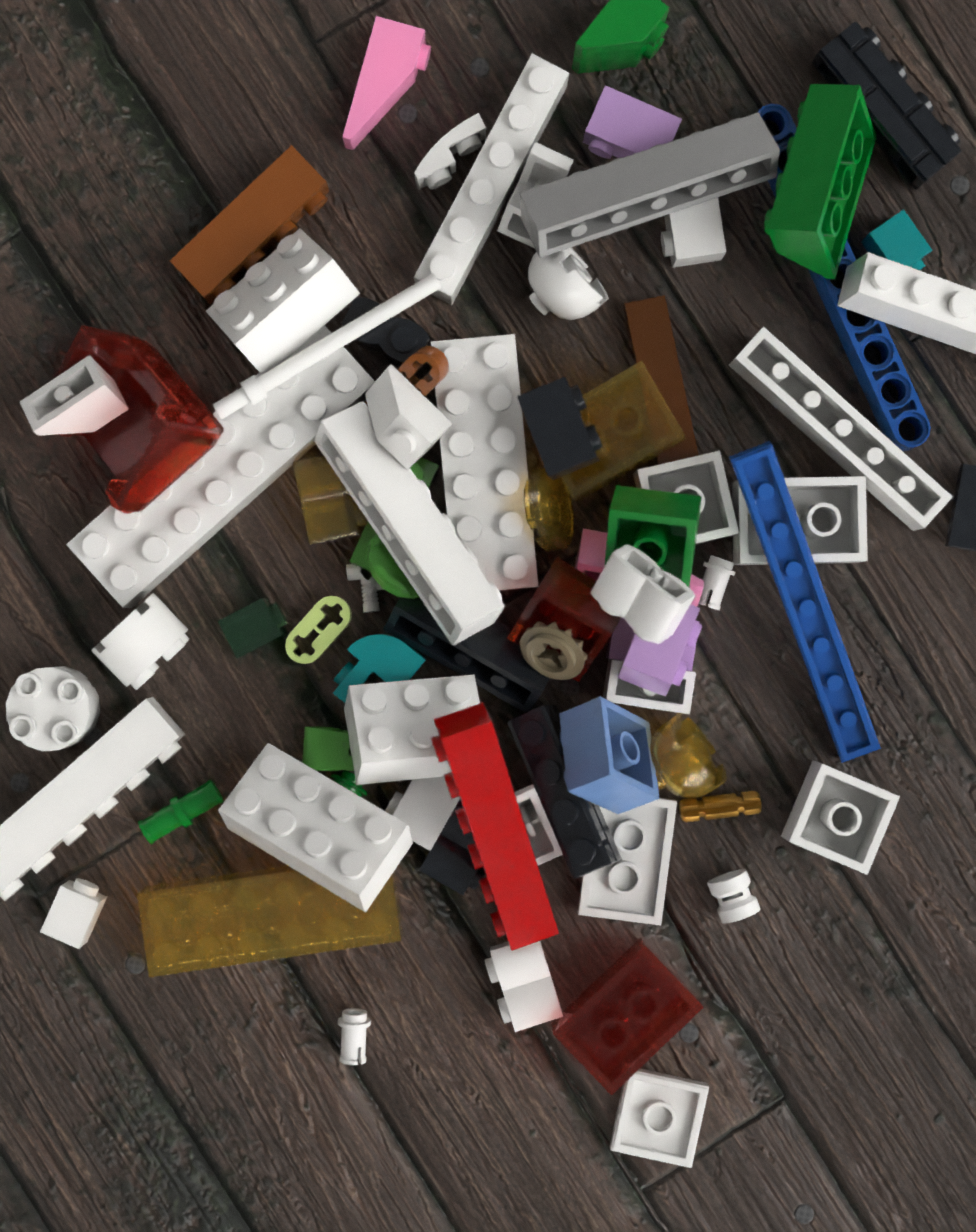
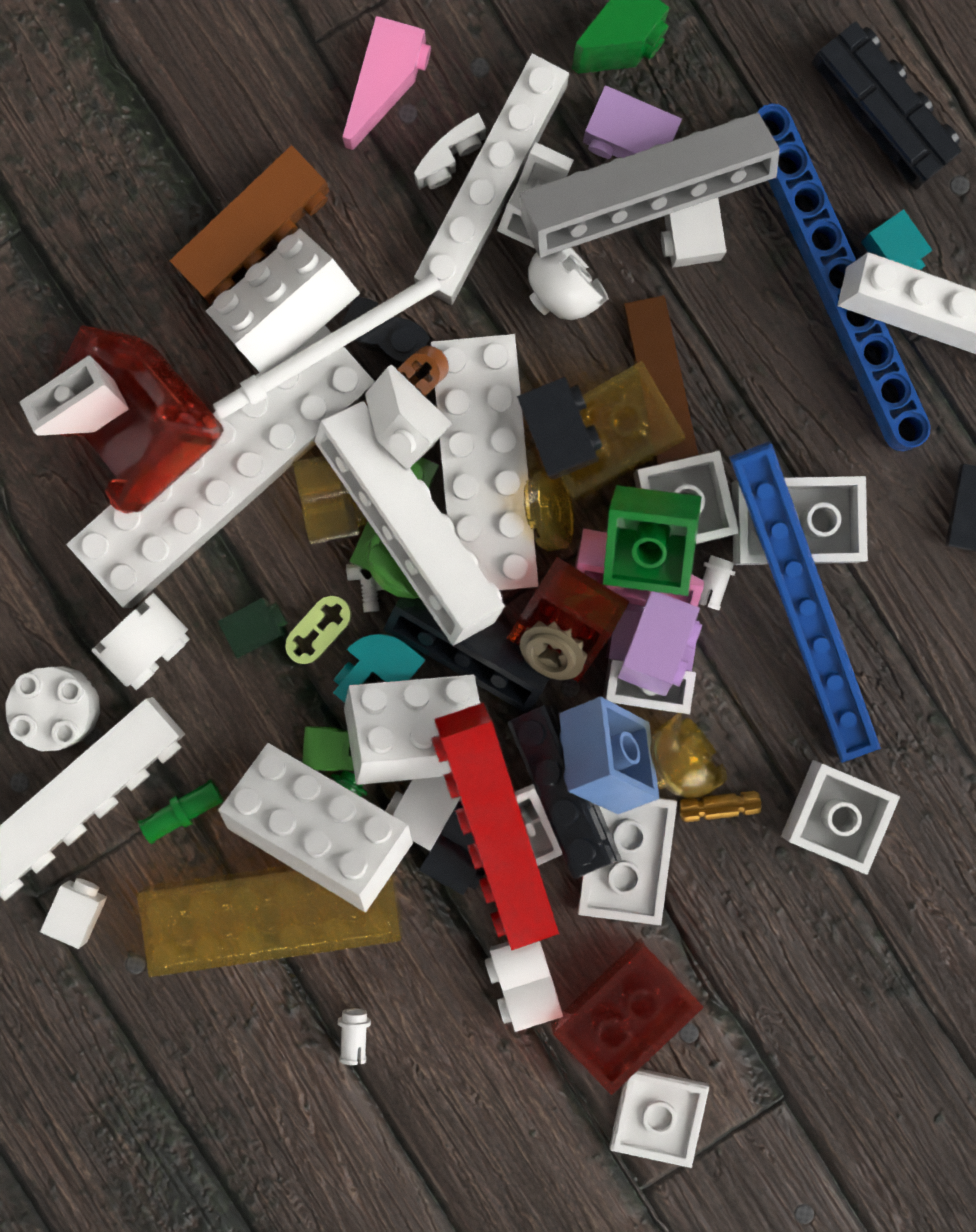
white brick [591,544,696,644] -> none
white wheel [707,869,761,923] -> none
white brick [729,327,953,531] -> none
green slope [764,84,877,279] -> none

